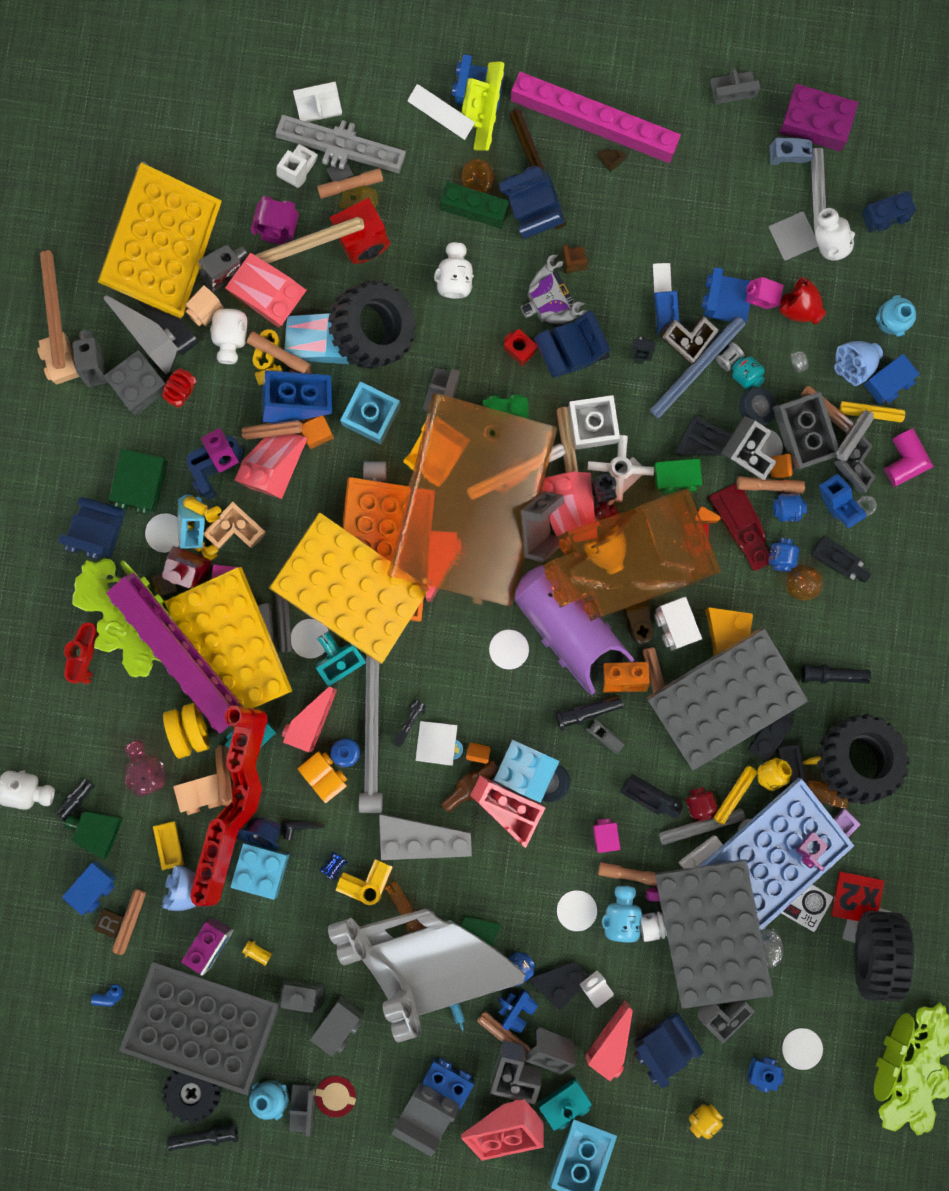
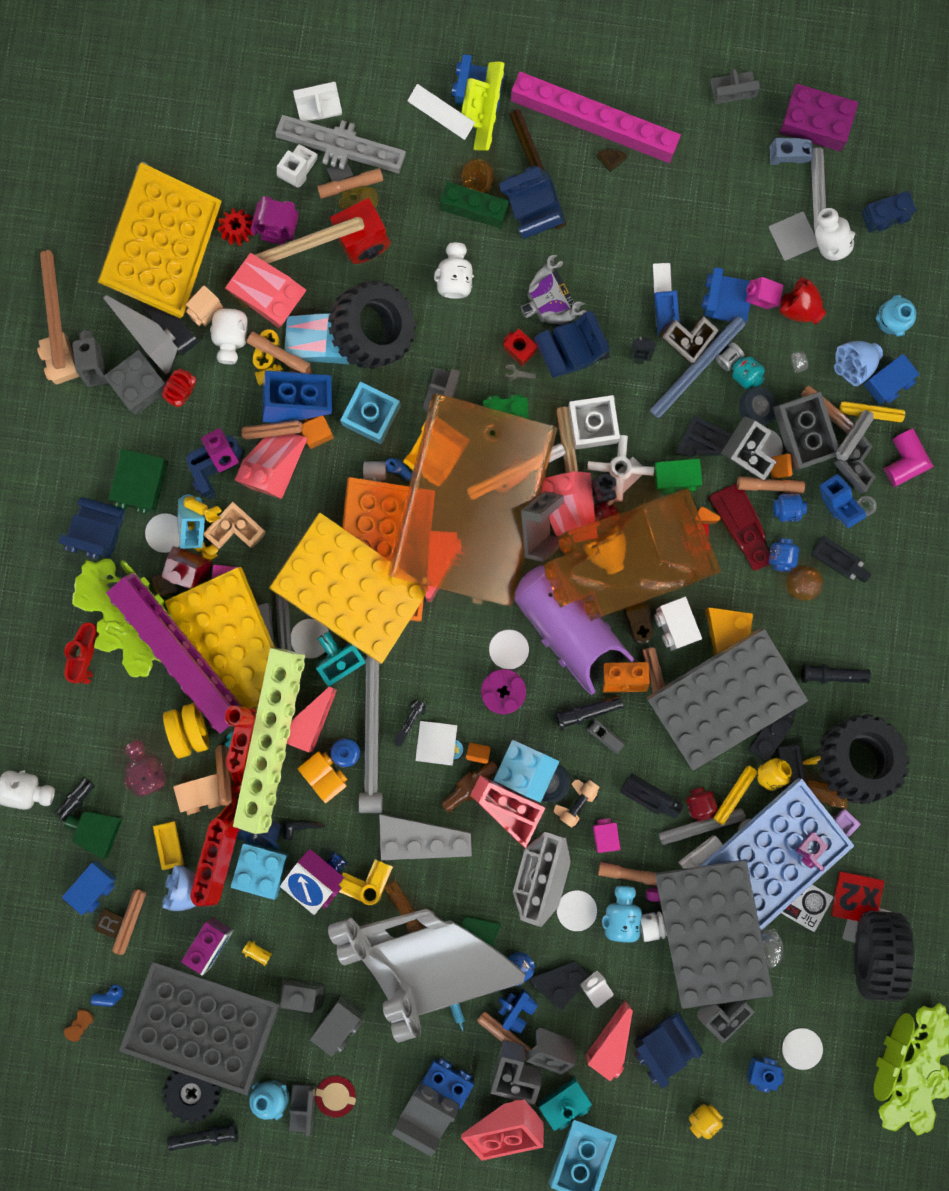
dark grey torso [198,245,248,293] -> none
reddish brown panel [562,245,588,273] -> none
none -> dark orange piece [64,1009,94,1042]
none -> red gear [218,208,254,246]
none -> yellowish green brick [233,648,305,834]
none -> piece [280,849,344,915]
none -> blue arm [385,458,415,482]
none -> magenta brick [481,669,526,715]
none -> clear hand [505,364,536,380]
none -> light grey wedge [513,832,571,927]
none -> light nougat piece [554,780,600,828]

